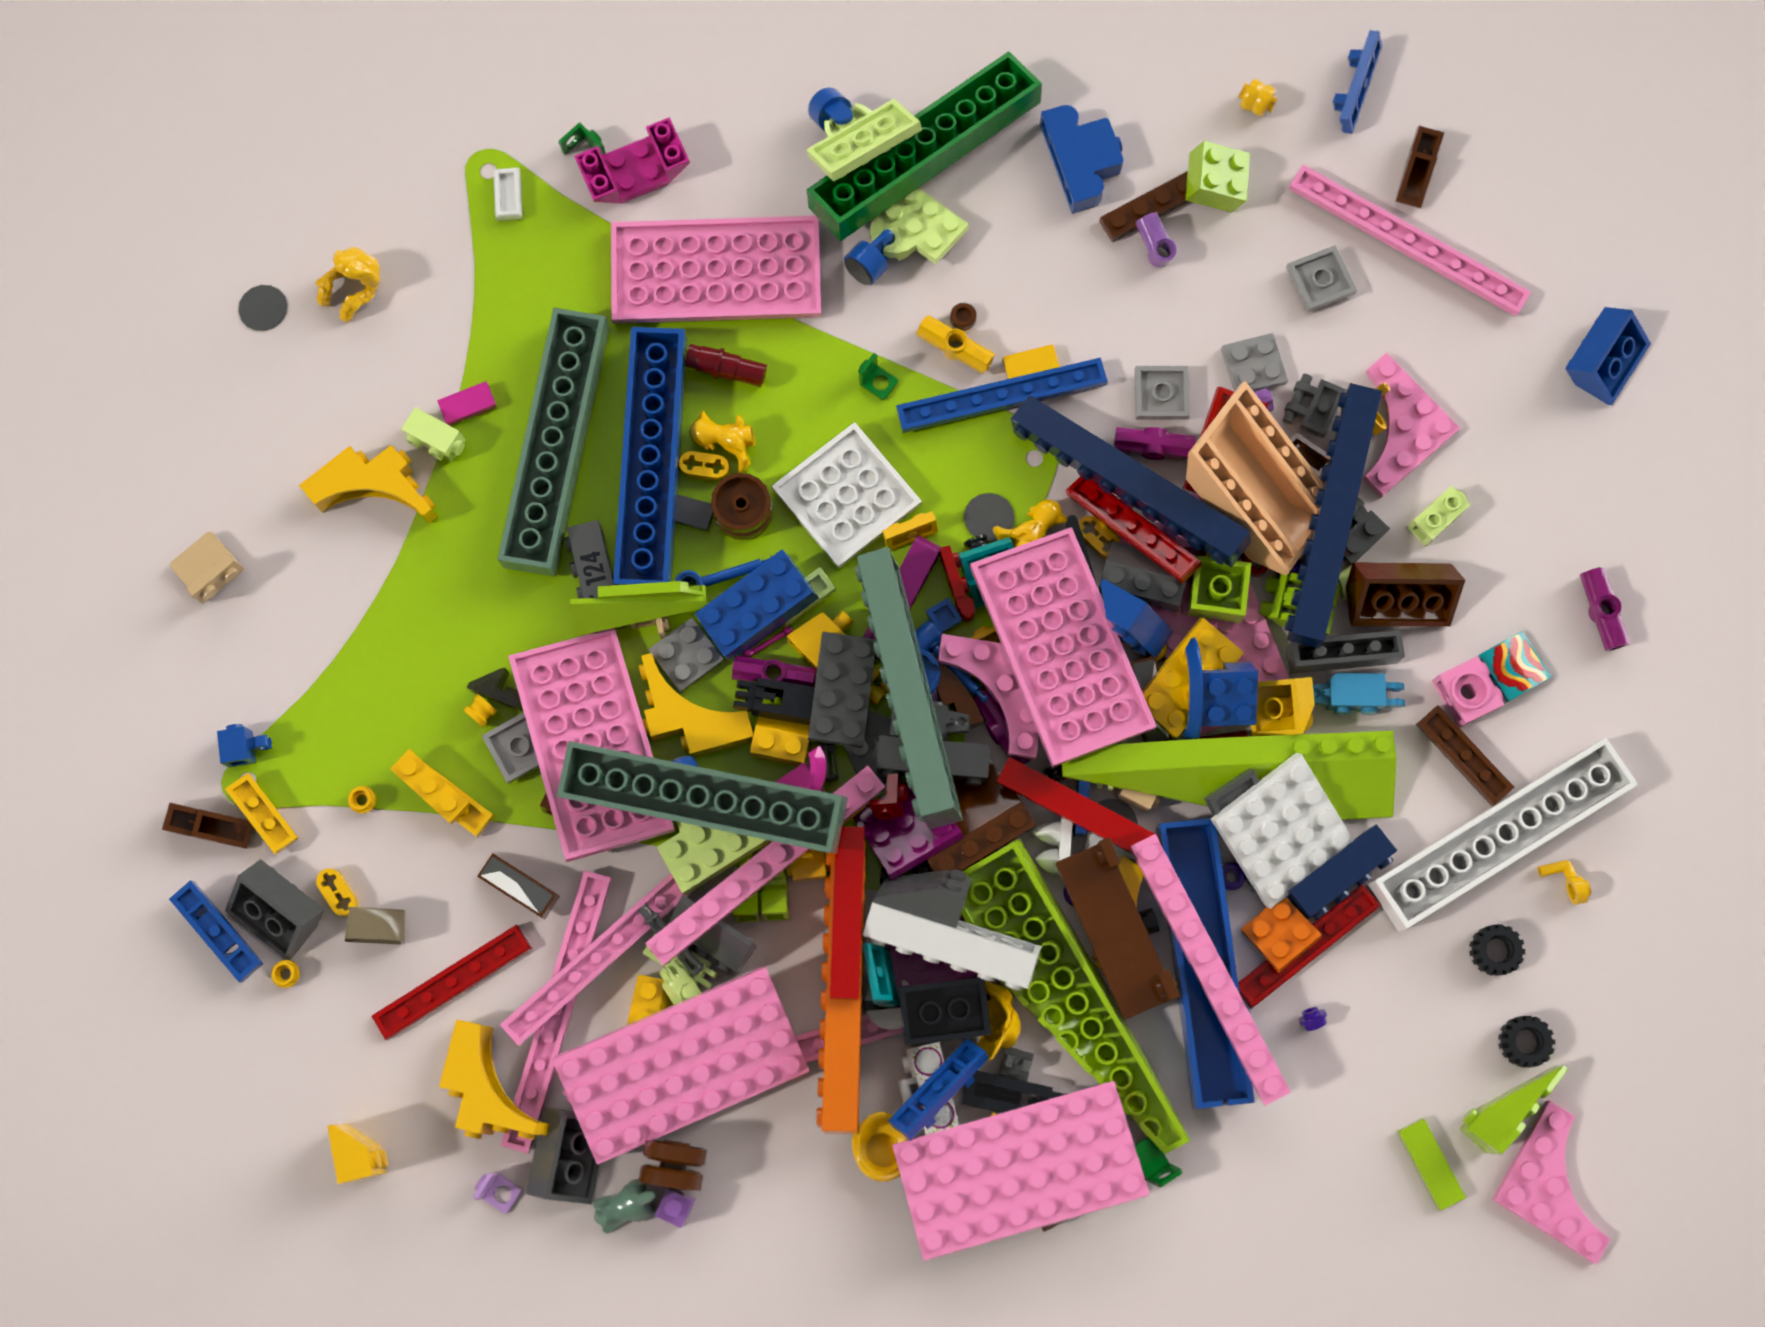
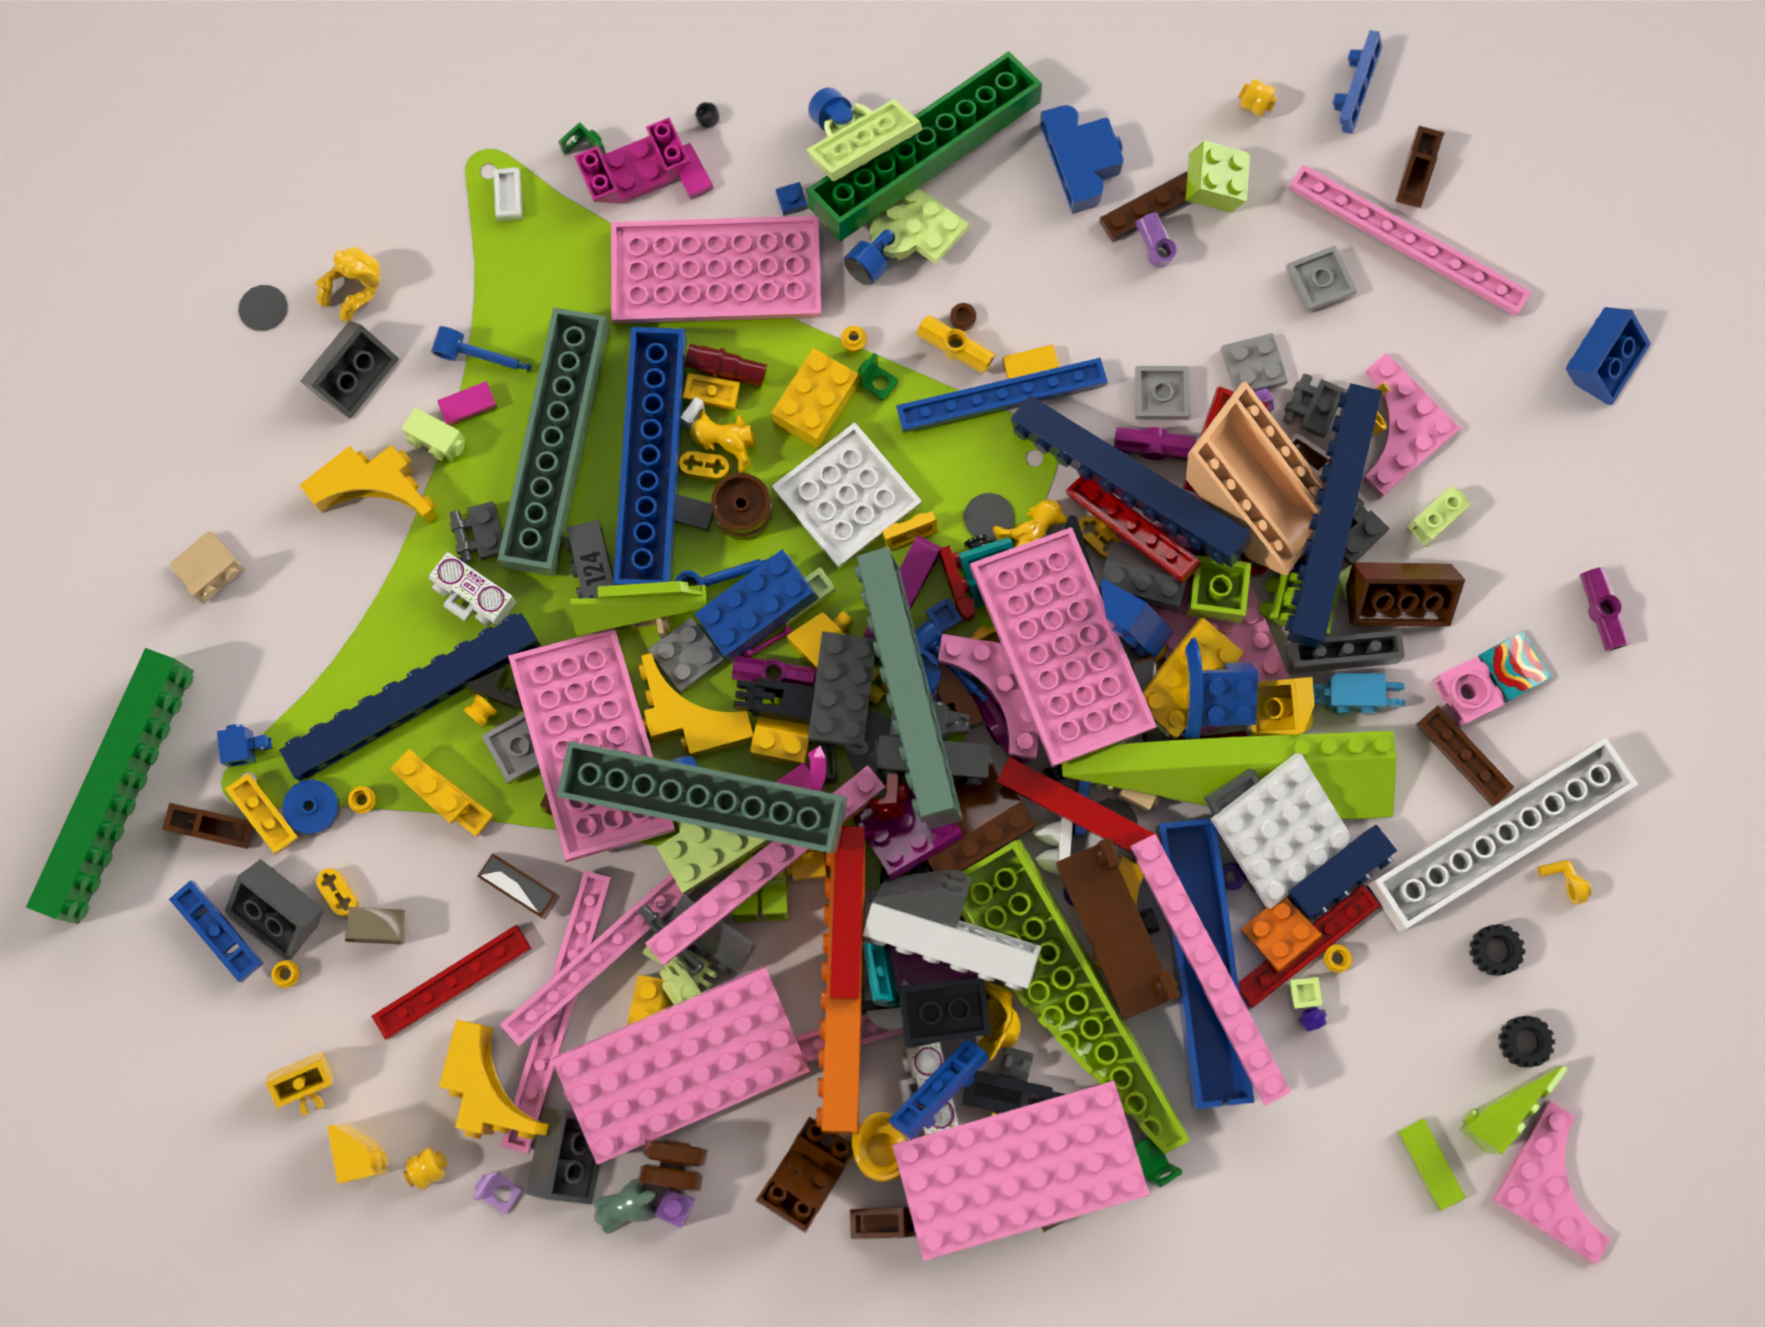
none -> green brick [26,648,194,924]
none -> yellow brick [266,1051,334,1116]
none -> dark blue brick [279,613,541,782]
none -> blue plate [283,779,340,835]
none -> dark grey slope [300,321,399,419]
none -> yellow piece [403,1147,448,1190]
none -> white piece [428,552,517,627]
none -> blue piece [431,326,532,373]
none -> dark grey plate [449,501,503,564]
none -> dark pink tile [678,143,714,199]
none -> white tile [680,397,706,431]
none -> yellow plate [683,373,741,410]
none -> black axle [695,102,719,128]
none -> reddish brown slope [756,1117,853,1233]
none -> yellow brick [771,348,859,449]
none -> blue plate [775,182,808,216]
none -> yellow plate [841,326,867,352]
none -> reddish brown slope [850,1207,917,1239]
none -> yellowish green plate [1288,977,1323,1009]
none -> yellow plate [1323,944,1352,973]

